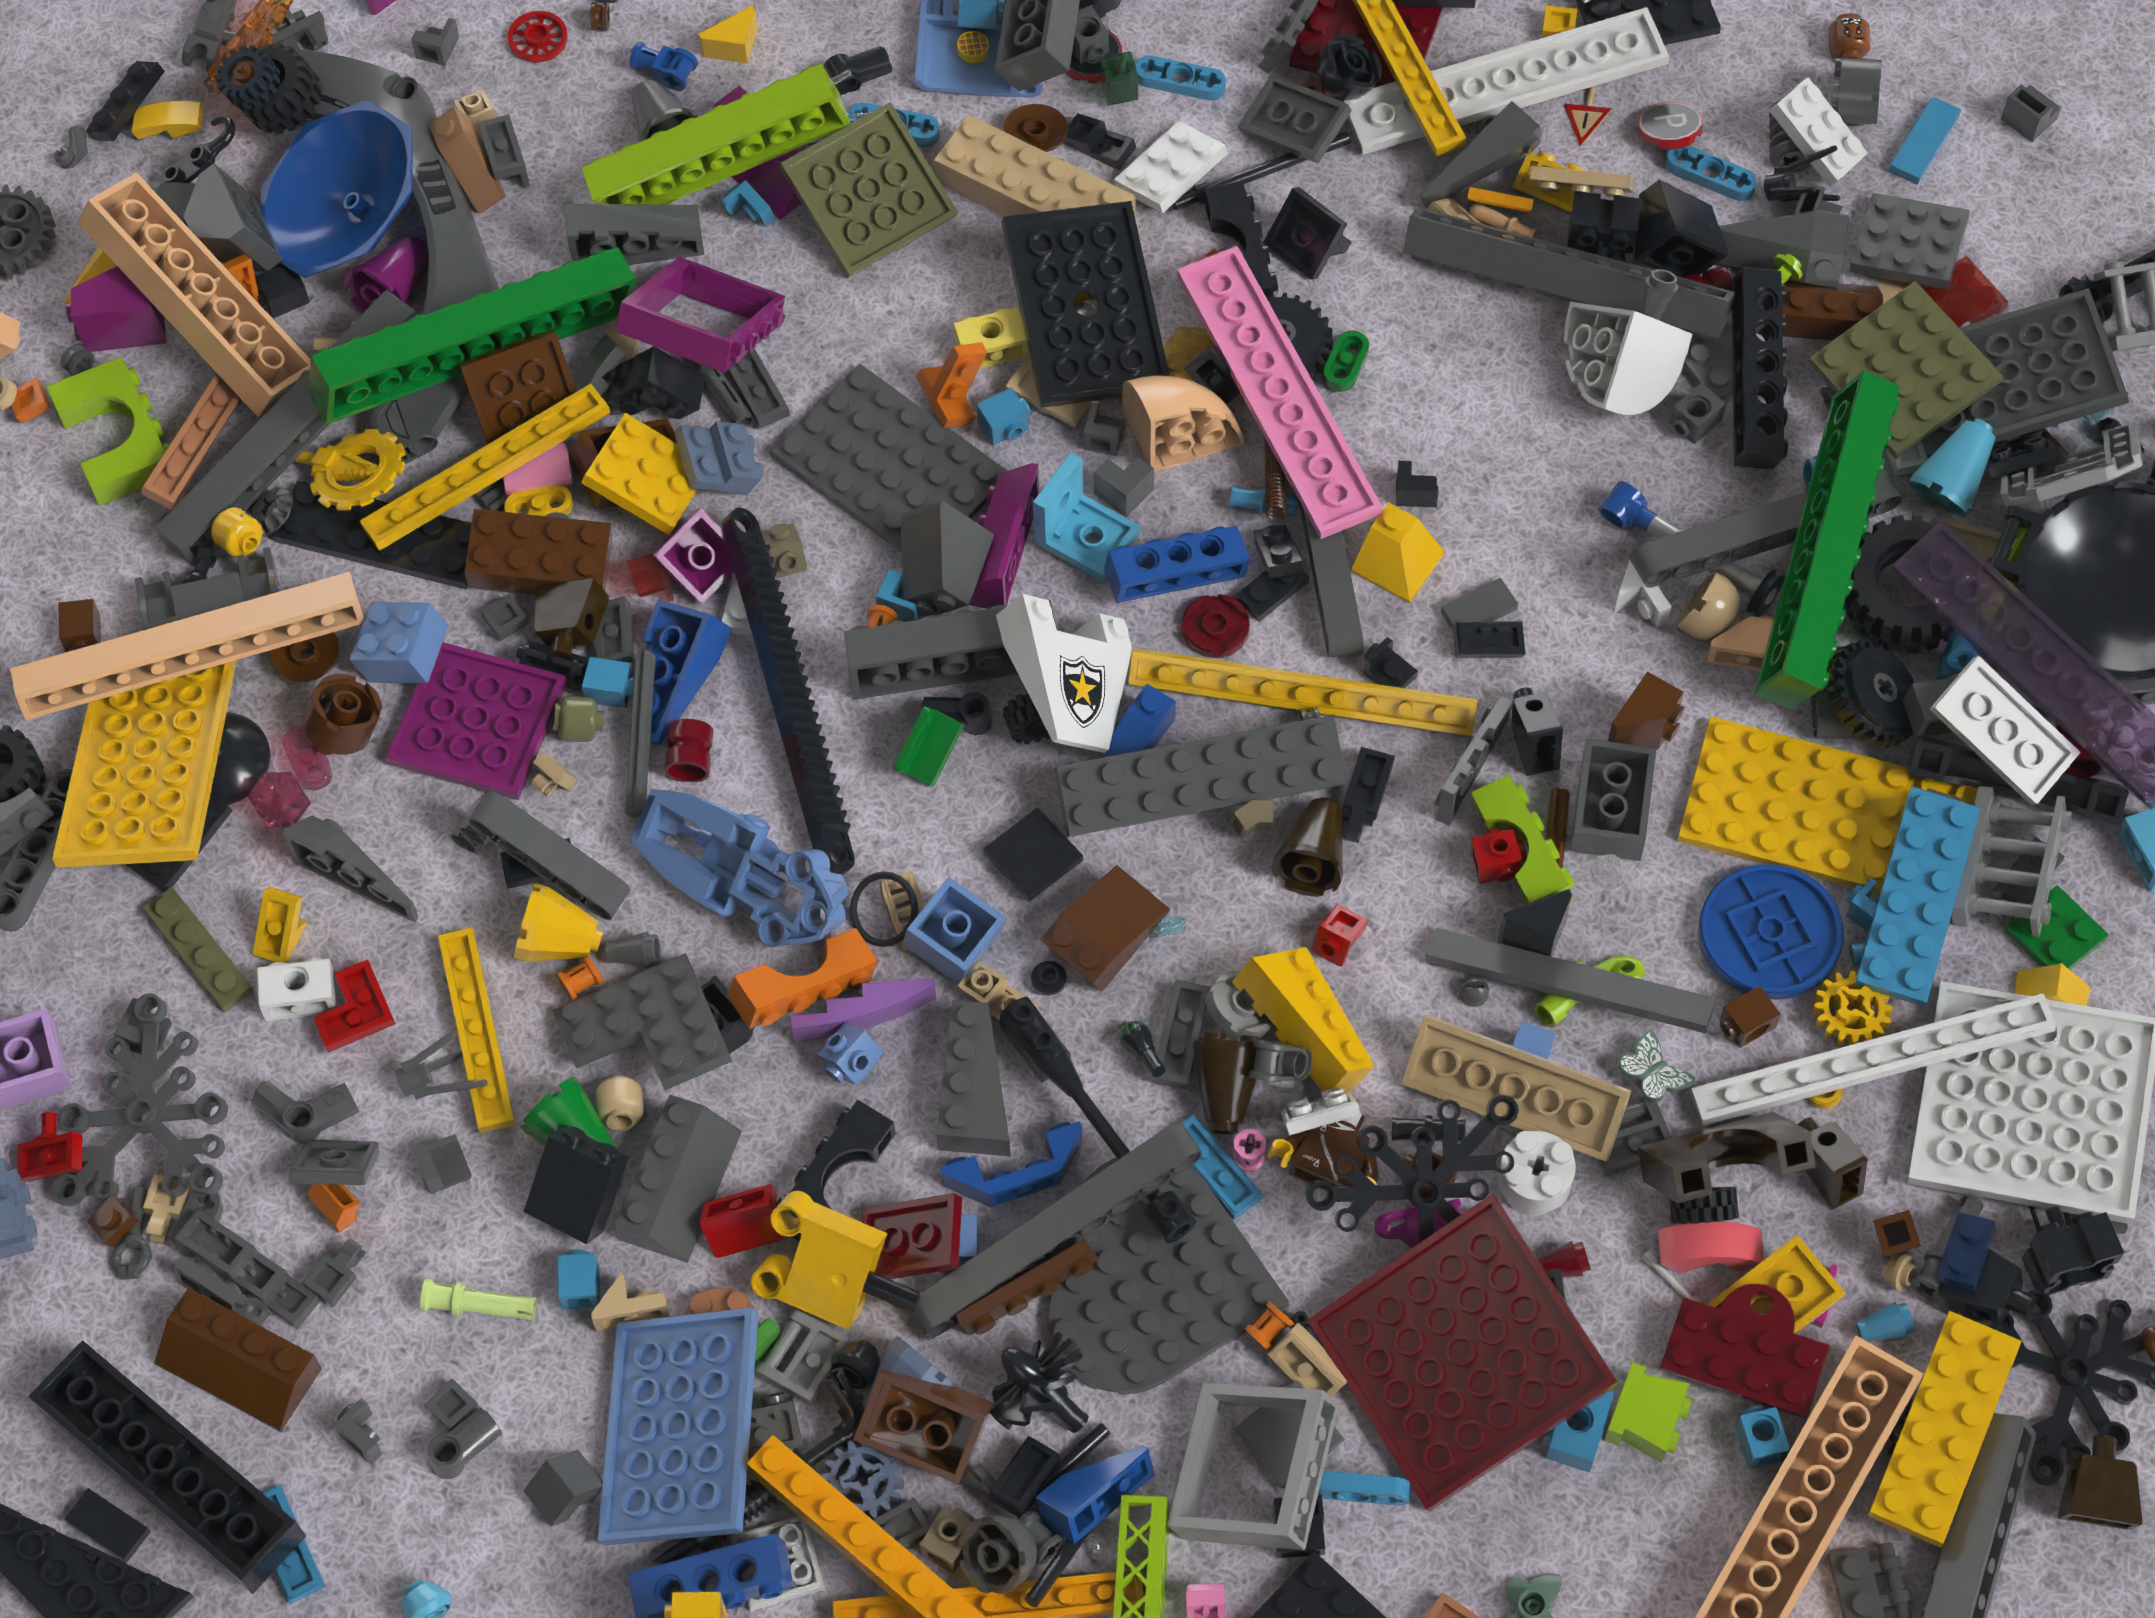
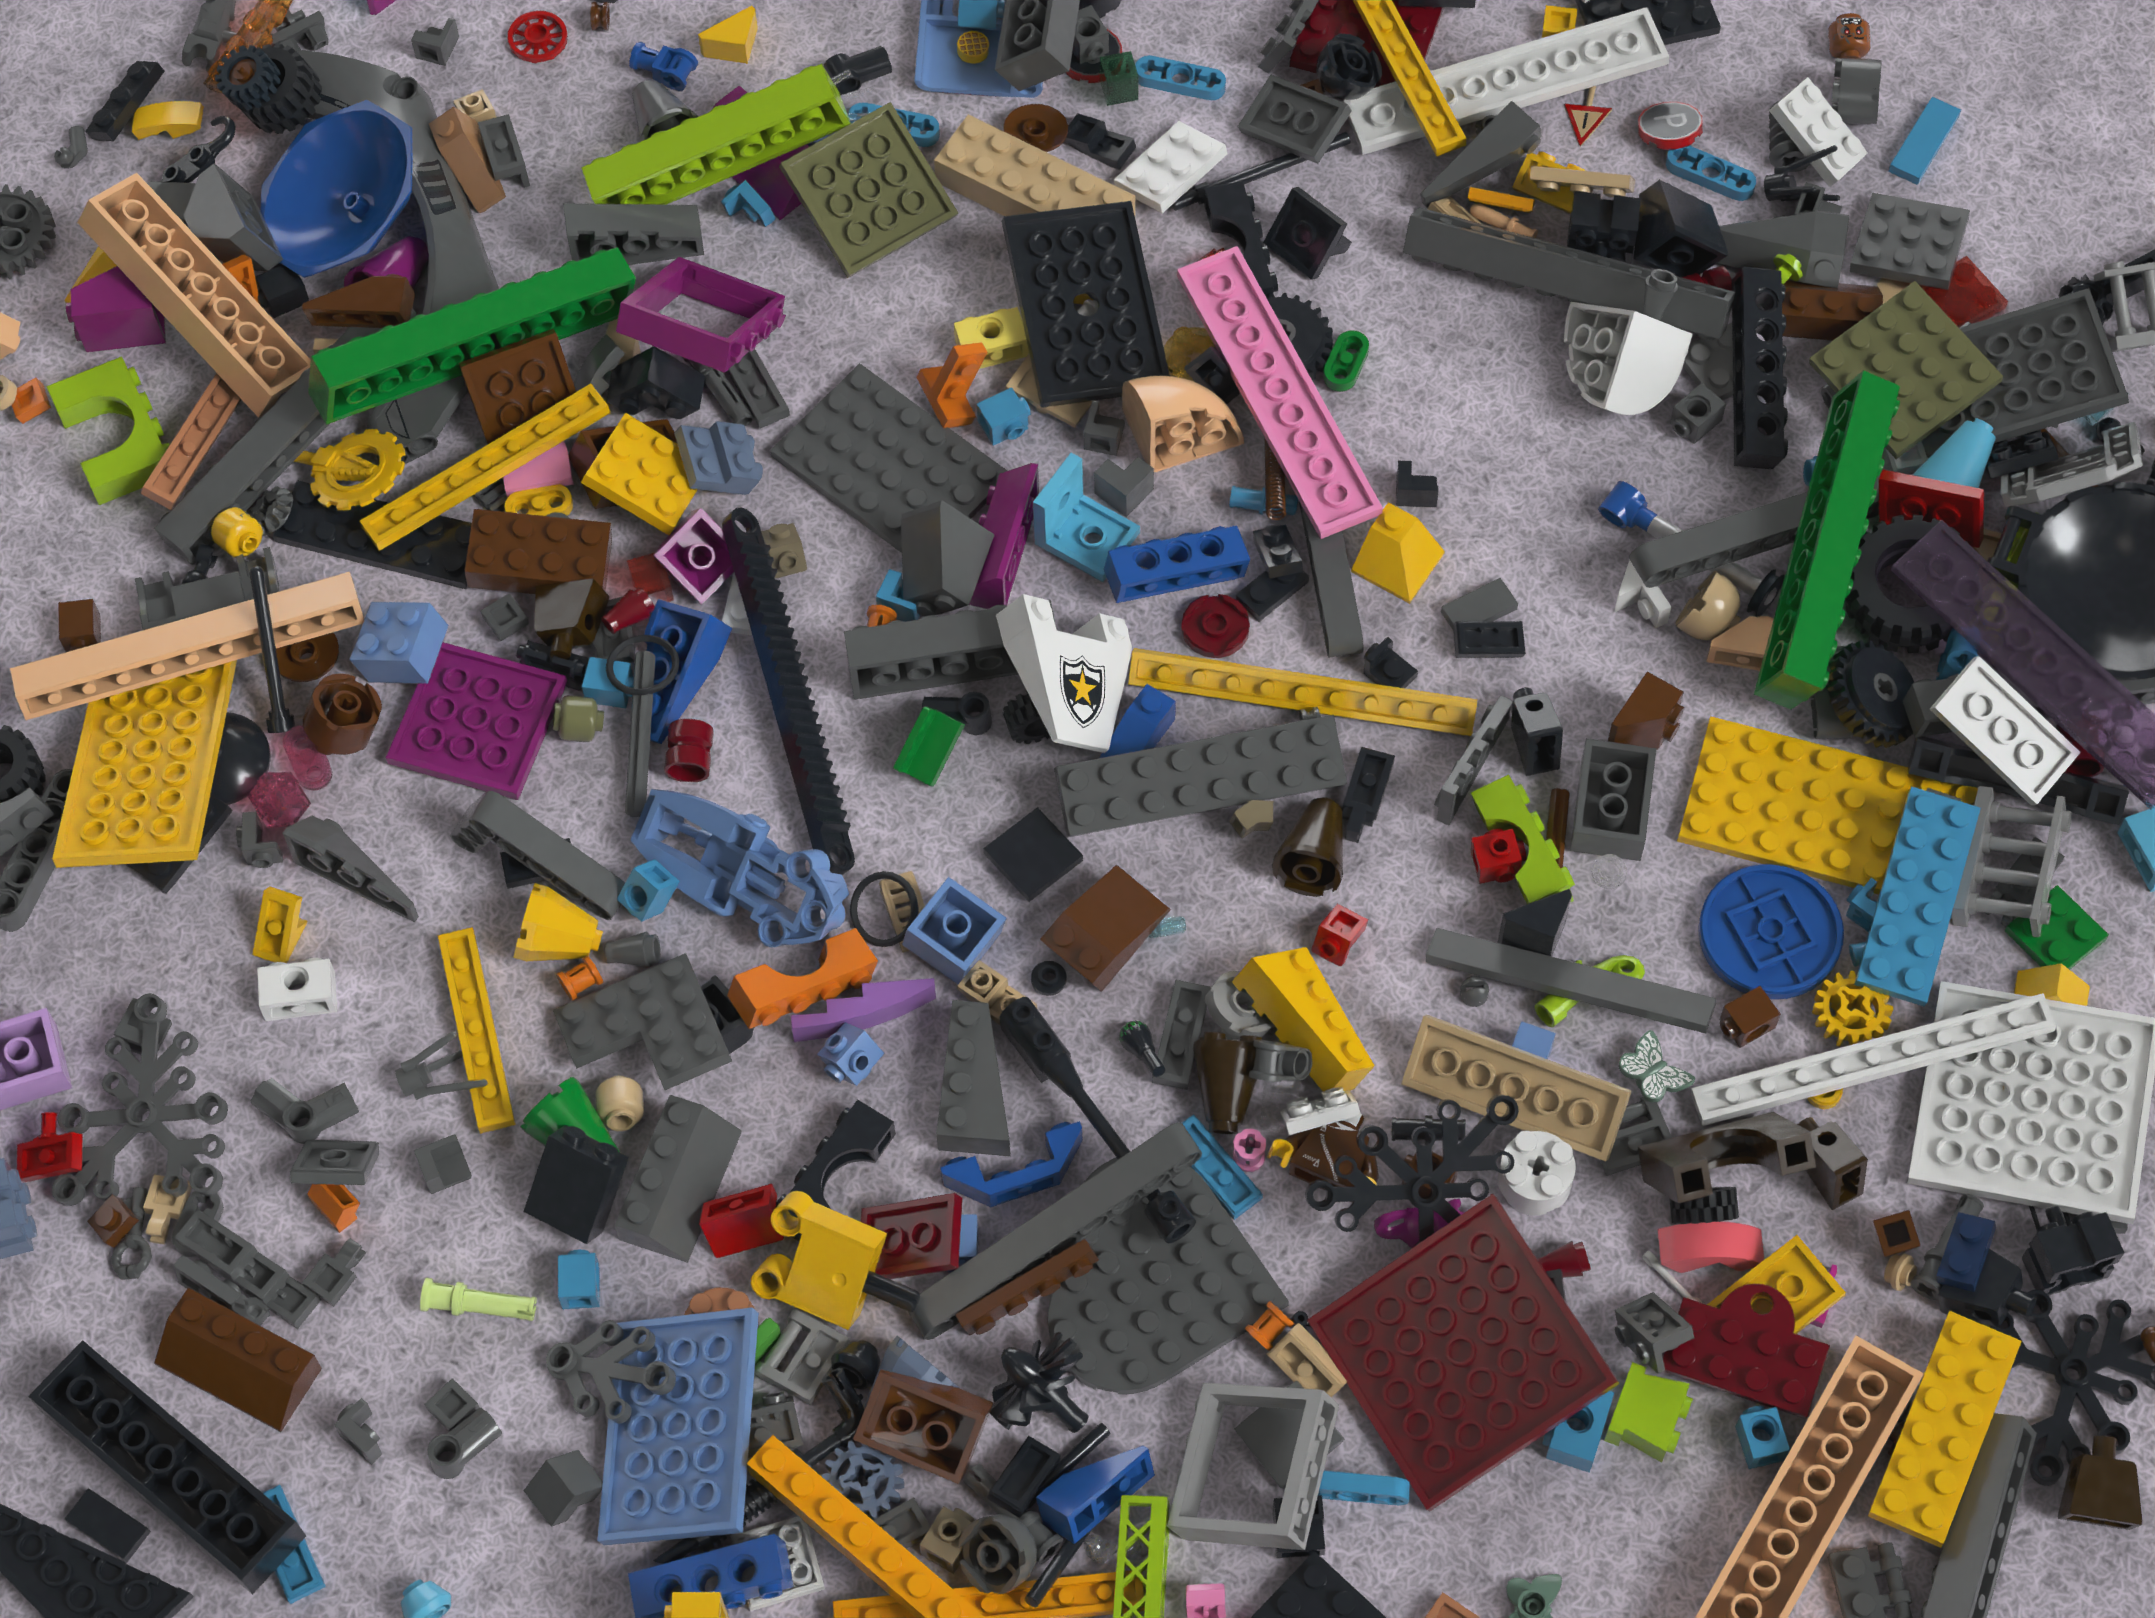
dark grey bush [60,344,95,376] -> none
olive plate [143,887,254,1012] -> none
red plate [313,959,396,1053] -> none
tan tile [531,752,579,796] -> none
tan slope [591,1273,670,1332] -> none
dark azure cone [1856,1302,1915,1342] -> none
dark grey piece [2001,84,2061,142] -> none
none -> dark grey bracket [236,812,283,868]
none -> black piece [249,566,296,733]
none -> reddish brown slope [302,274,415,328]
none -> dark grey plant [546,1320,676,1424]
none -> dark red cone [601,588,655,634]
none -> black tyre [606,635,679,695]
none -> dark azure brick [617,859,680,922]
none -> dark grey bracket [1615,1292,1694,1373]
none -> red plate [1879,469,1984,548]

